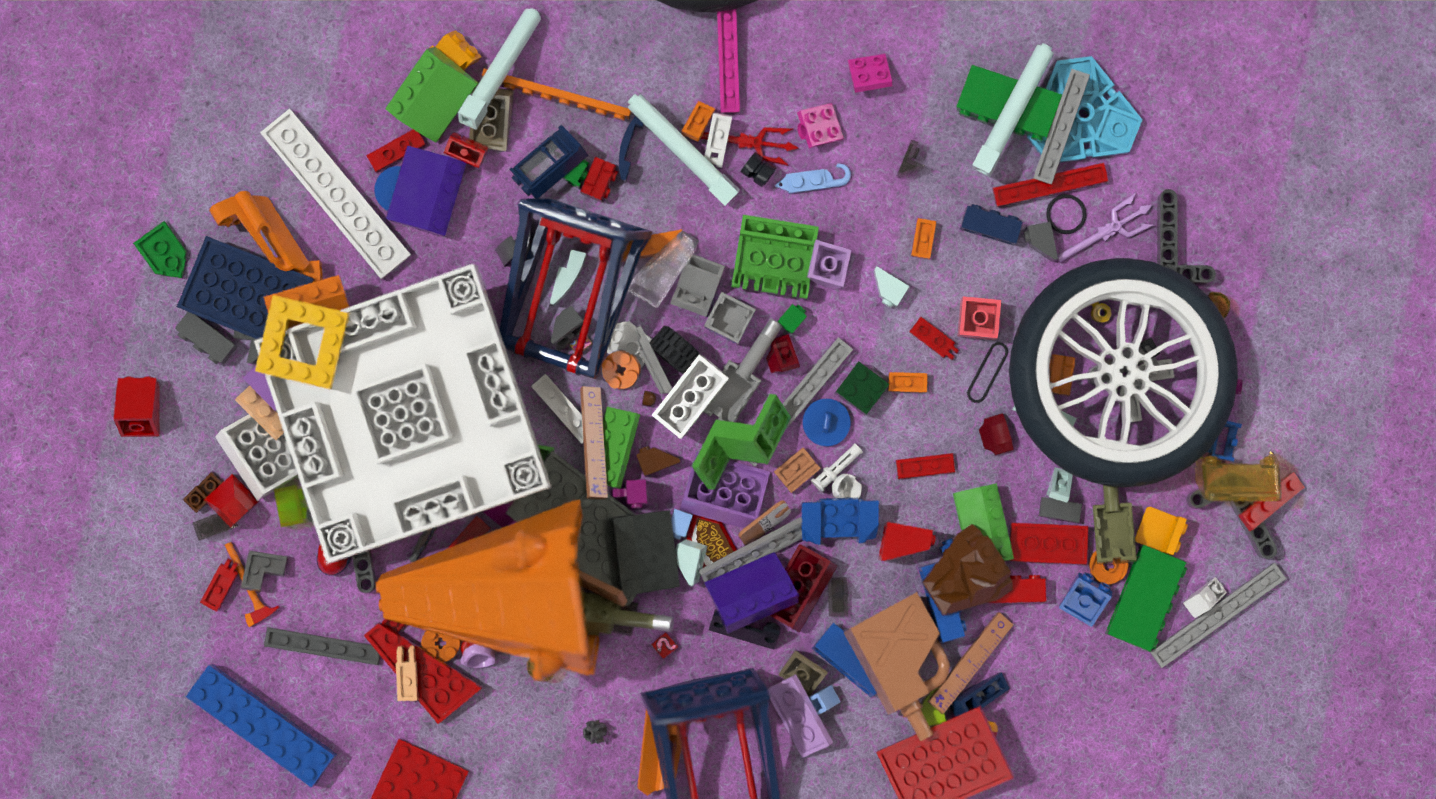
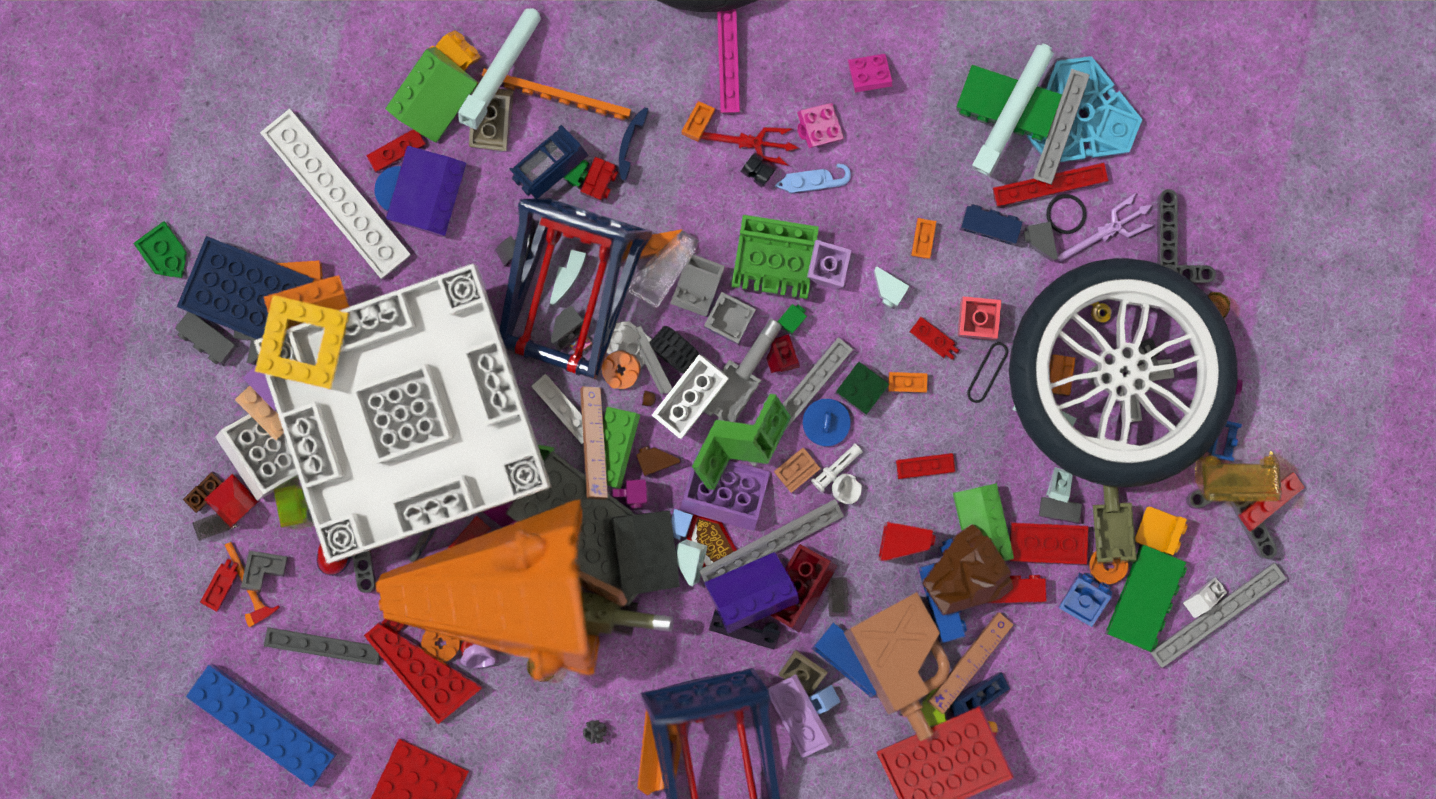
red slope [113,376,160,437] -> none
orange panel [209,191,309,271] -> none
light nougat hinge [396,646,418,701] -> none
red brick [443,132,489,168] -> none
light aqua brick [627,94,740,205] -> none
tile [651,632,678,659] -> none
white plate [705,113,732,168] -> none
nougat piece [738,500,791,546] -> none
blue piece [802,497,879,545] -> none
clear smoke slope [896,139,925,179] -> none
dark red slope [978,413,1014,455] -> none

